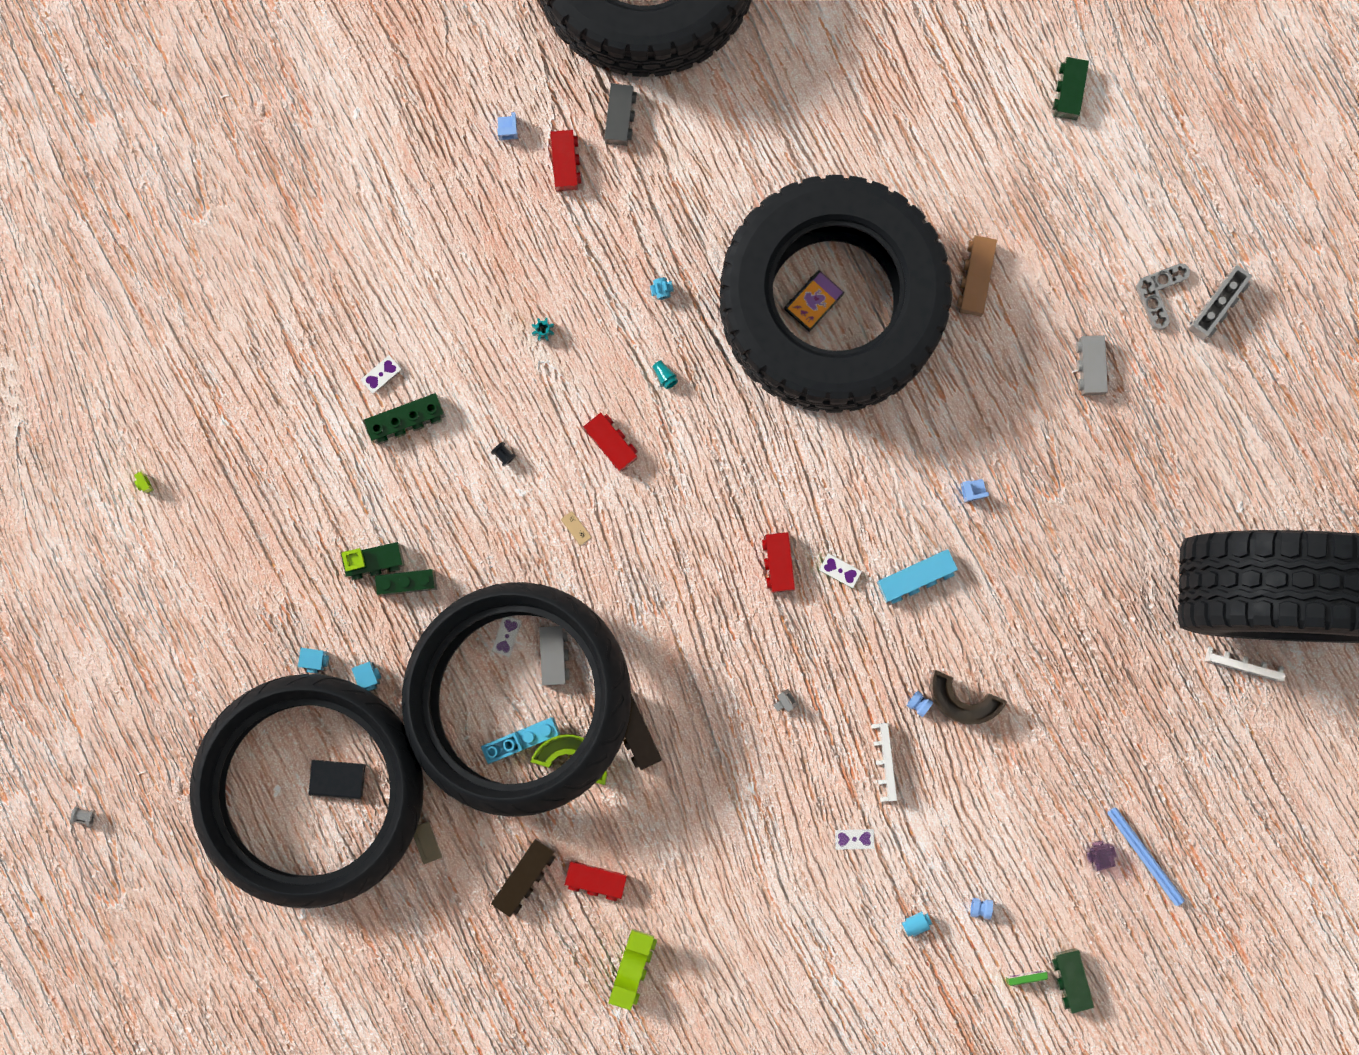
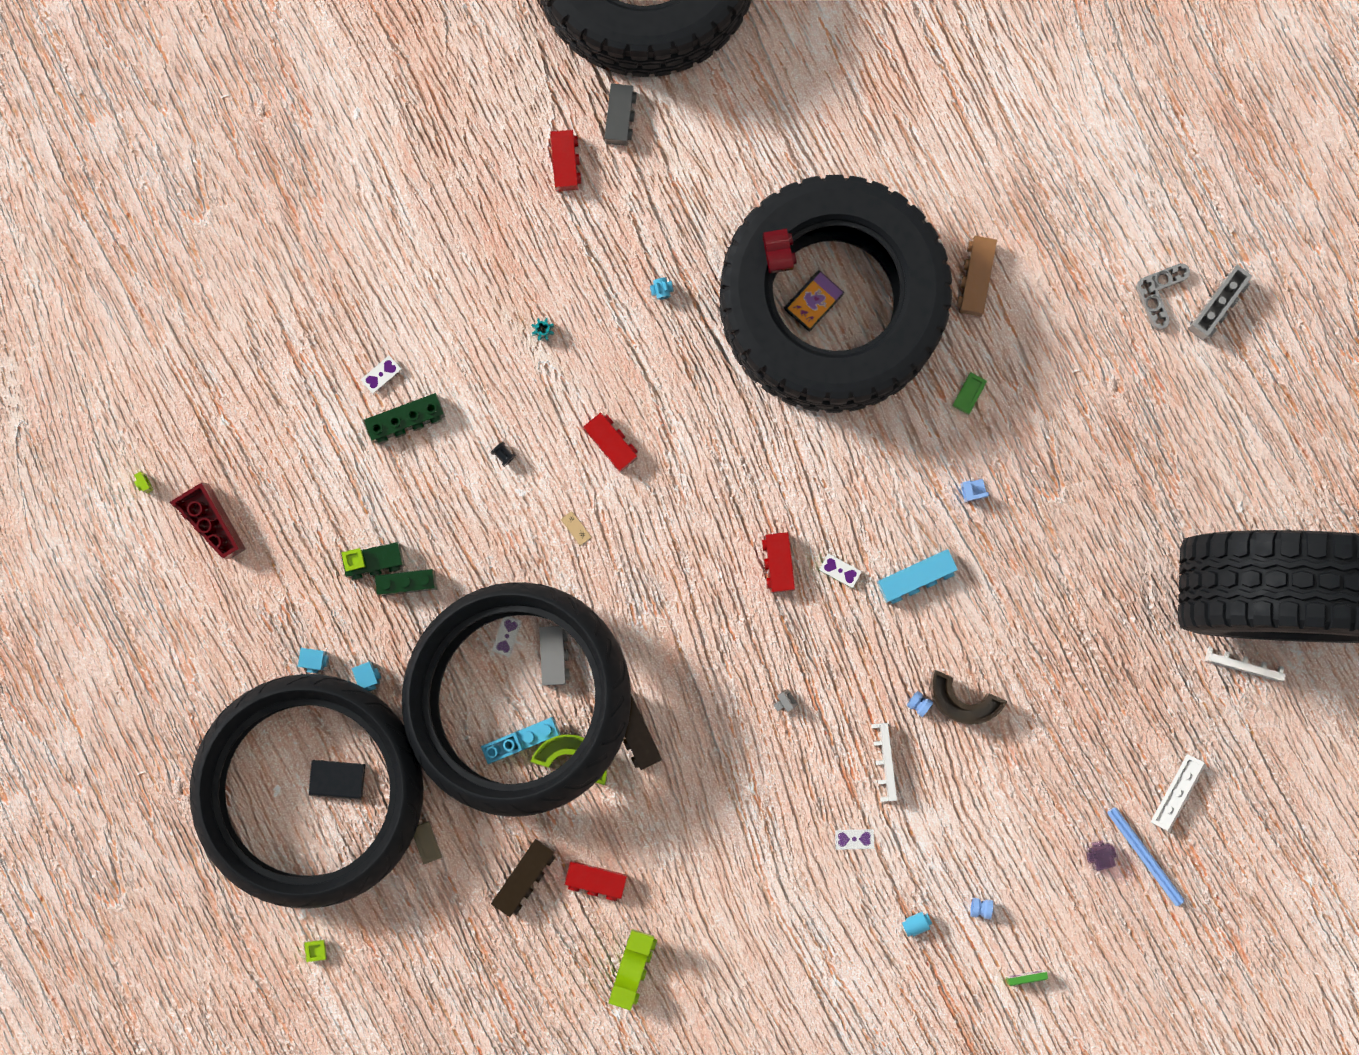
light grey bush [70,806,95,828] -> none
light blue panel [497,112,518,140] -> none
teal cone [652,360,678,389] -> none
dark green brick [1051,948,1094,1014] -> none
dark green brick [1052,57,1089,121] -> none
light grey brick [1076,335,1108,396] -> none
none -> dark red wedge [169,482,246,559]
none -> lime plate [304,939,327,962]
none -> dark red brick [763,229,797,274]
none -> bright green tile [952,372,987,415]
none -> white hinge [1151,754,1207,833]

